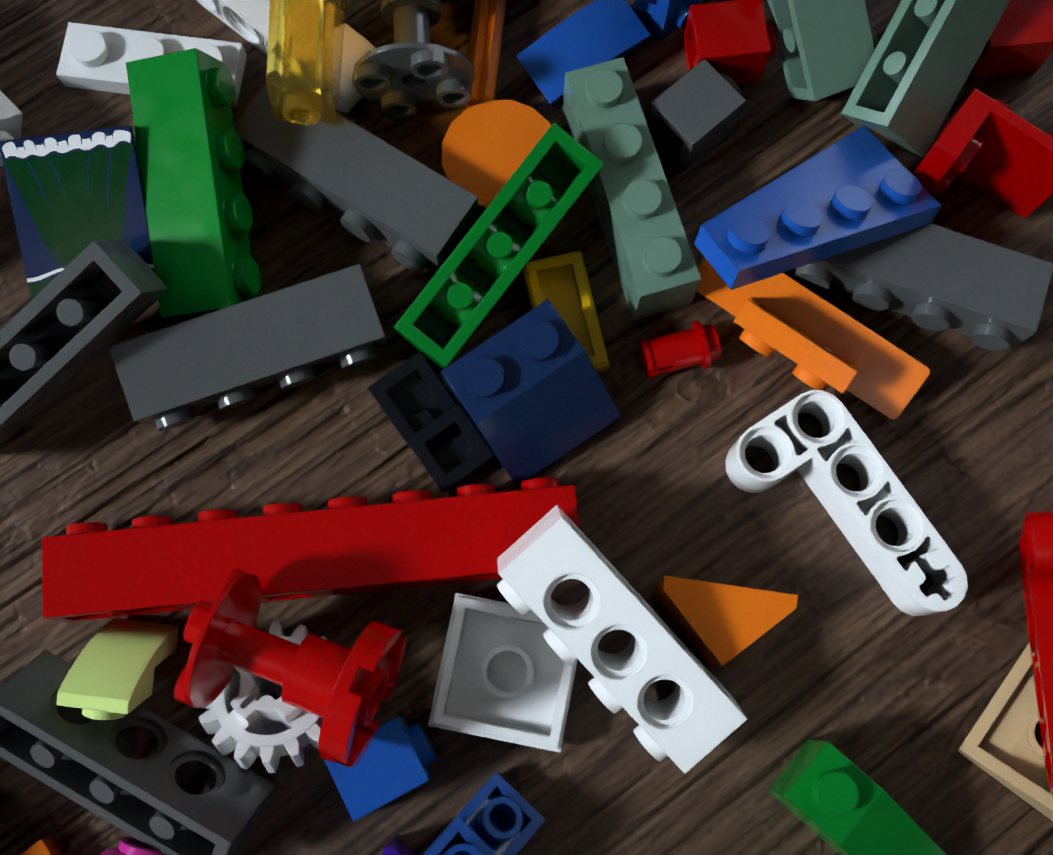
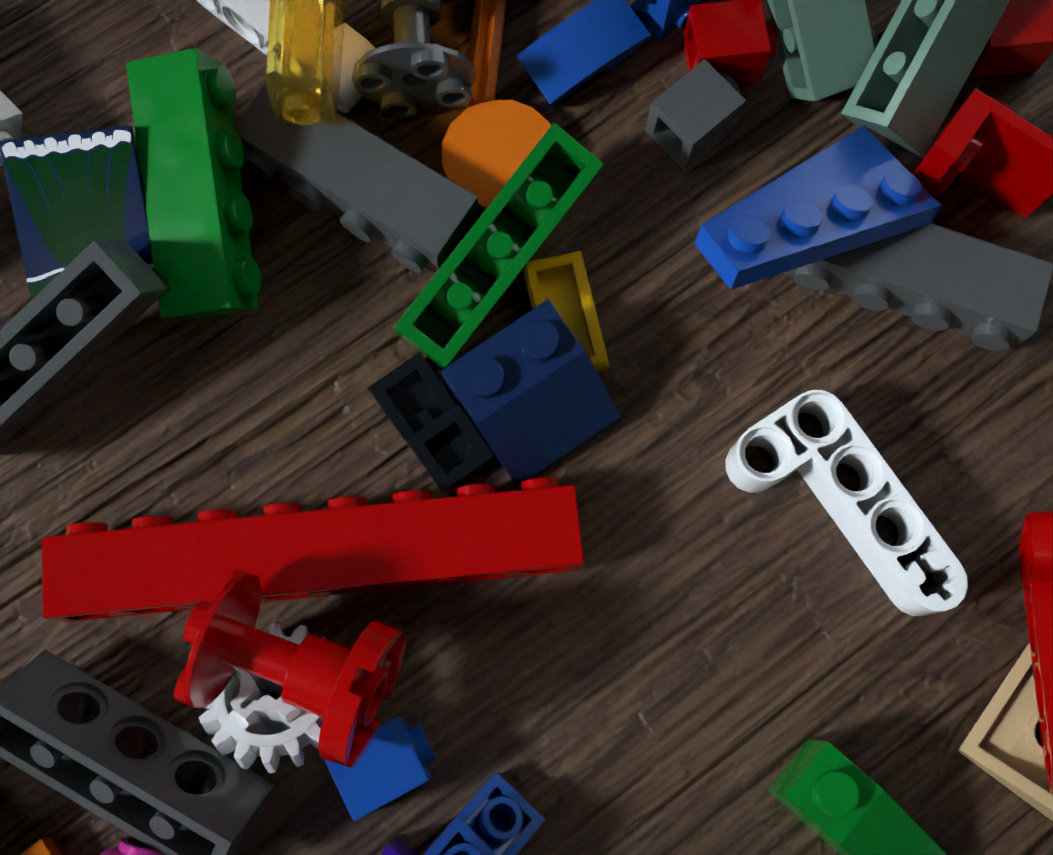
white plate [56,22,247,107] -> none
yellowish green slope [56,618,179,720] -> none
dark grey brick [108,264,387,431] -> none
white plate [428,593,578,753] -> none
white brick [497,505,747,774] -> none
sand green brick [562,57,702,321] -> none
red pin [639,320,722,379] -> none
orange slope [655,575,798,669] -> none
orange bracket [697,257,930,419] -> none

